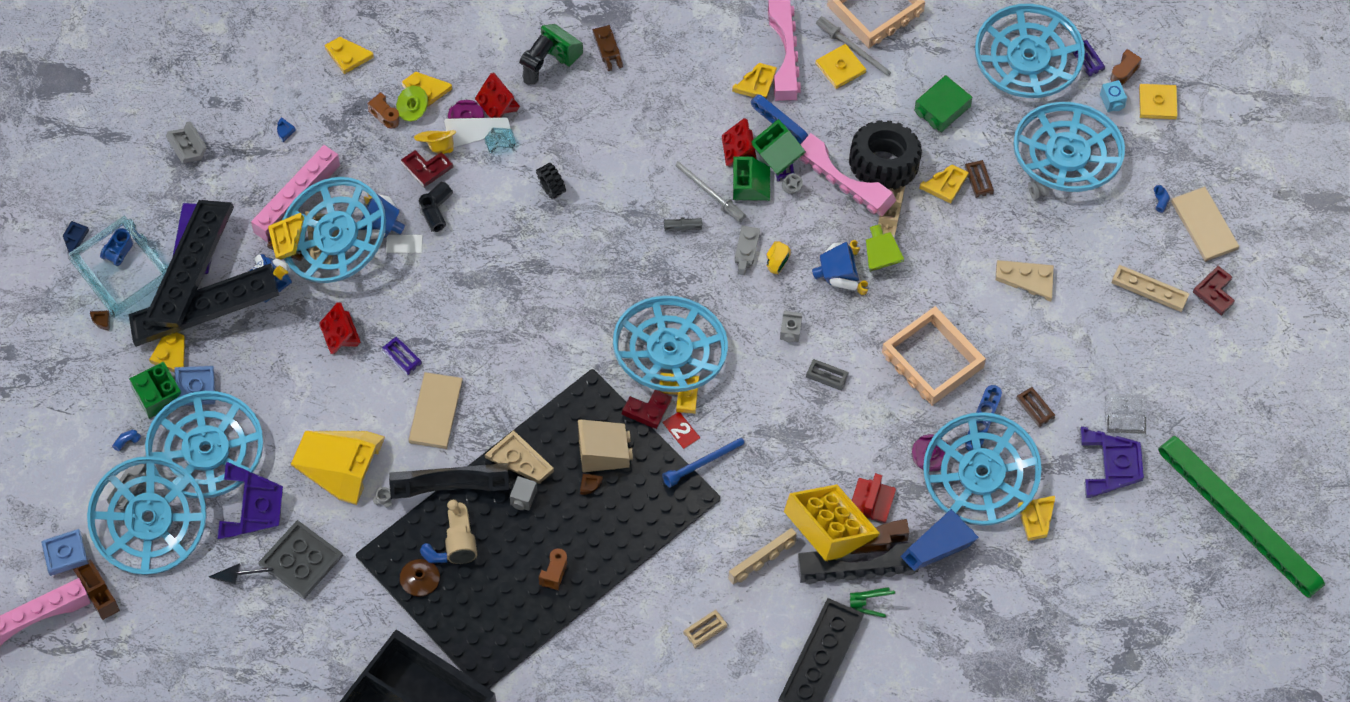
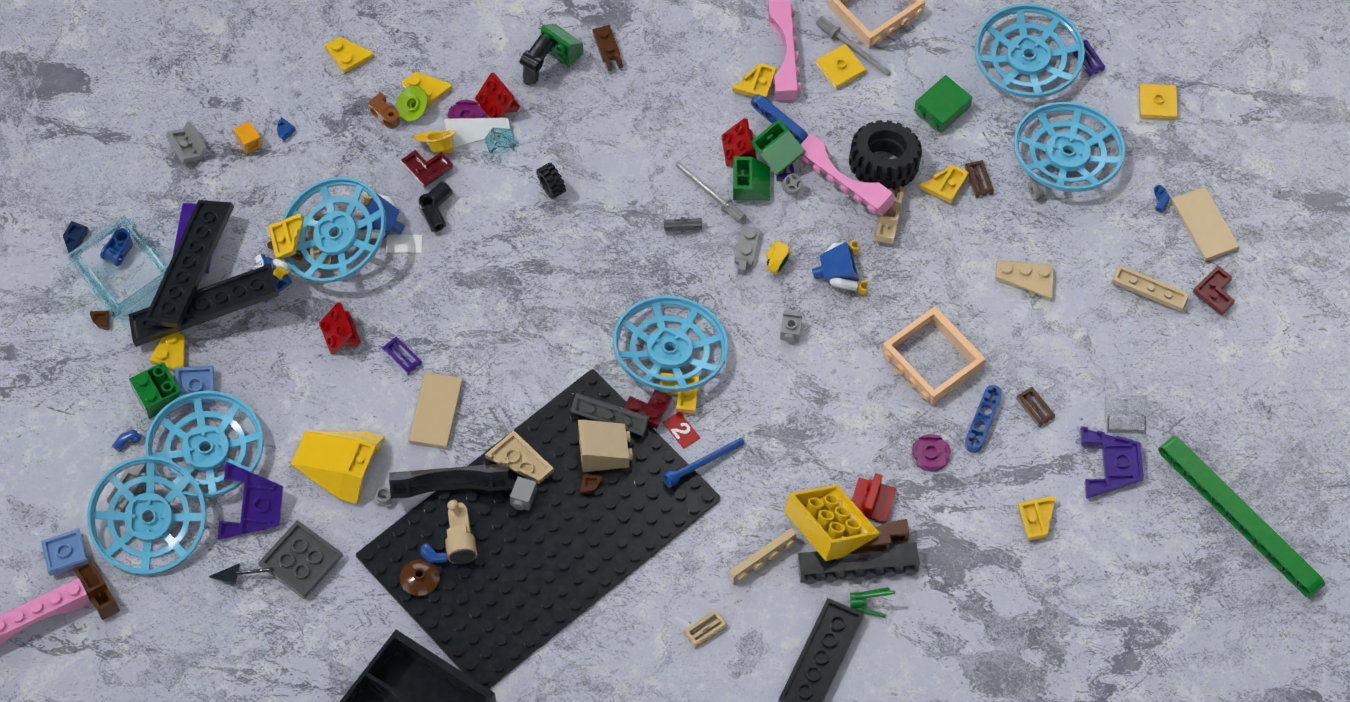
bright pink arch [251,145,340,242] -> none
dark orange leg [539,548,567,590] -> none
dark grey tile [806,359,849,391] -> none
lime torso [866,224,904,272] -> none
blue slope [900,509,979,571] -> none
medium azure dish [923,412,1042,526] -> none
medium azure brick [1100,80,1127,112] -> none
dark orange leg [1110,49,1142,85] -> none
none -> light orange panel [233,121,262,155]
none -> dark grey tile [570,393,650,436]

